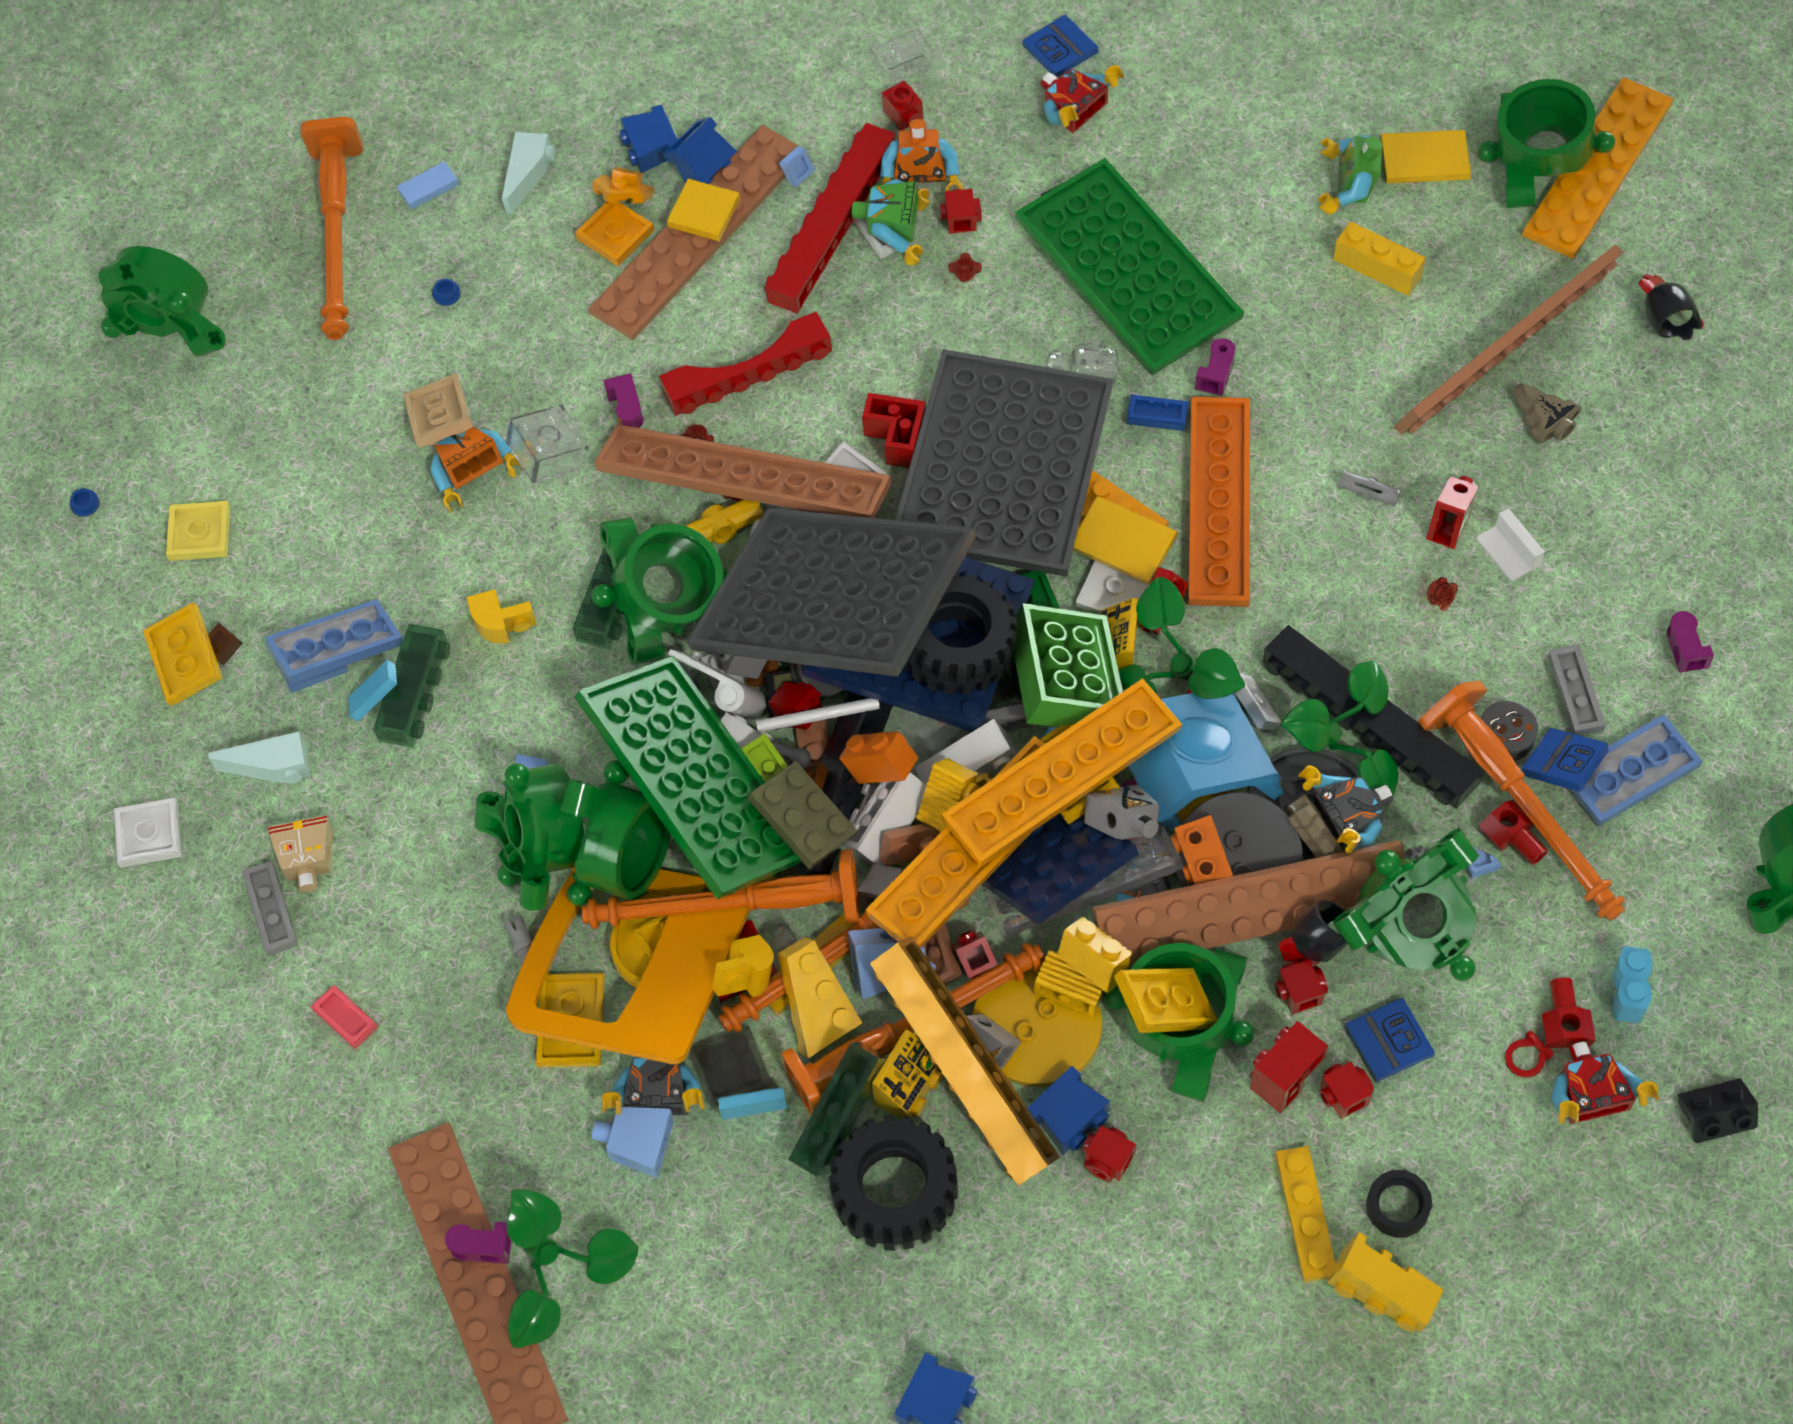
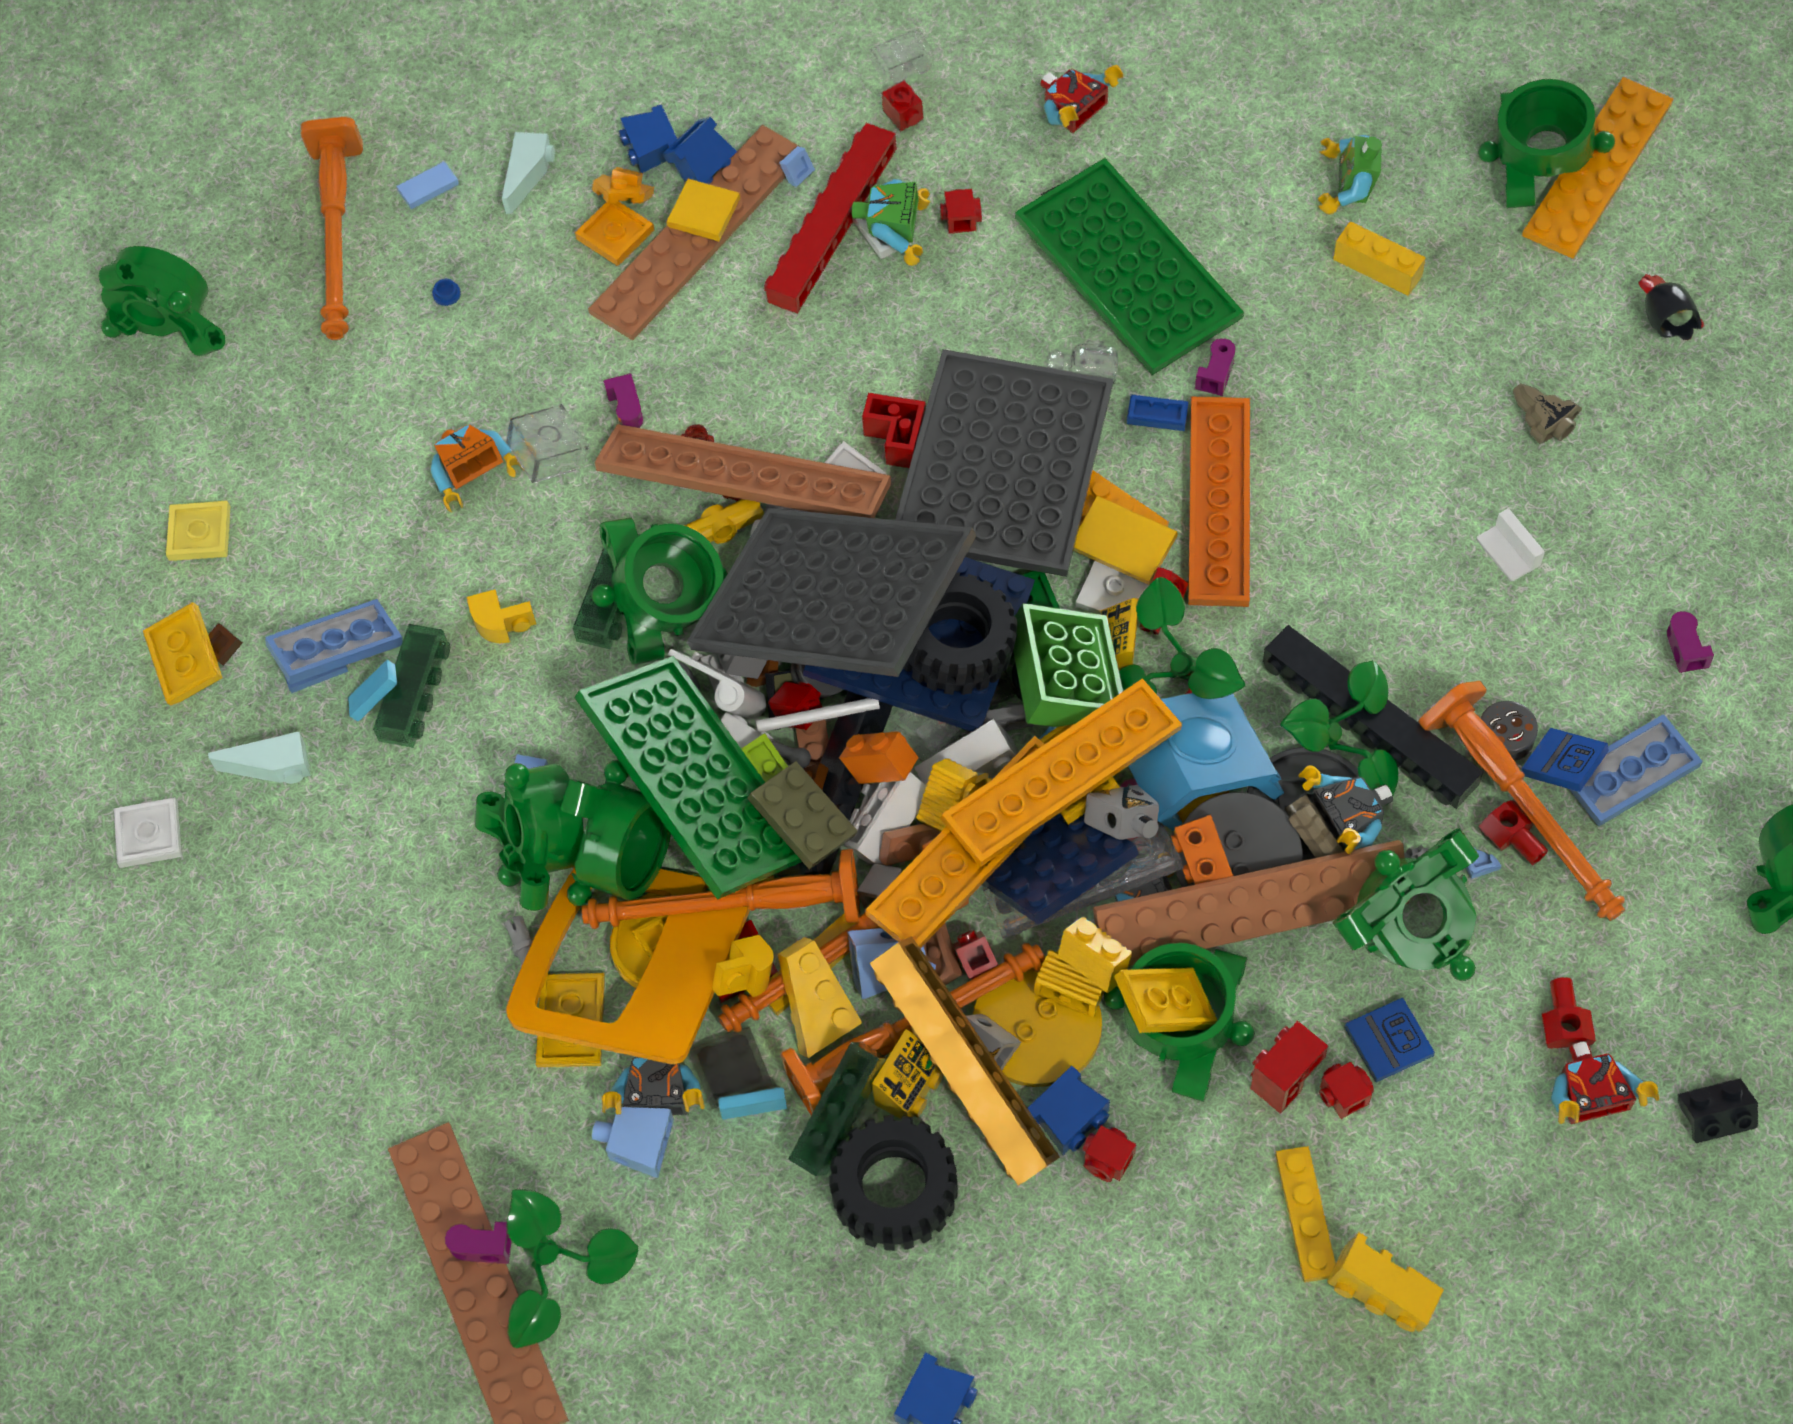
blue plate [69,488,100,517] -> none
light grey plate [242,860,299,956] -> none
tan torso [268,815,333,893] -> none
coral tile [311,985,378,1049] -> none
tan plate [403,373,473,448] -> none
red arch [659,311,832,416] -> none
clear plate [761,908,797,953] -> none
torso [880,119,964,191] -> none
clear red plate [948,253,982,282] -> none
blue tile [1023,14,1099,78] -> none
white plate [1233,674,1281,731] -> none
red brick [1275,959,1328,1015] -> none
black piece [1278,900,1352,965] -> none
light grey pin [1338,470,1401,507] -> none
black tyre [1366,1170,1432,1238] -> none
yellow tile [1380,130,1471,183] -> none
nougat plate [1393,244,1623,435] -> none
red torso [1426,476,1478,549] -> none
clear red plate [1427,577,1458,611] -> none
red piece [1505,1030,1554,1078] -> none
light grey plate [1548,645,1606,735] -> none
medium azure brick [1612,946,1652,1023] -> none

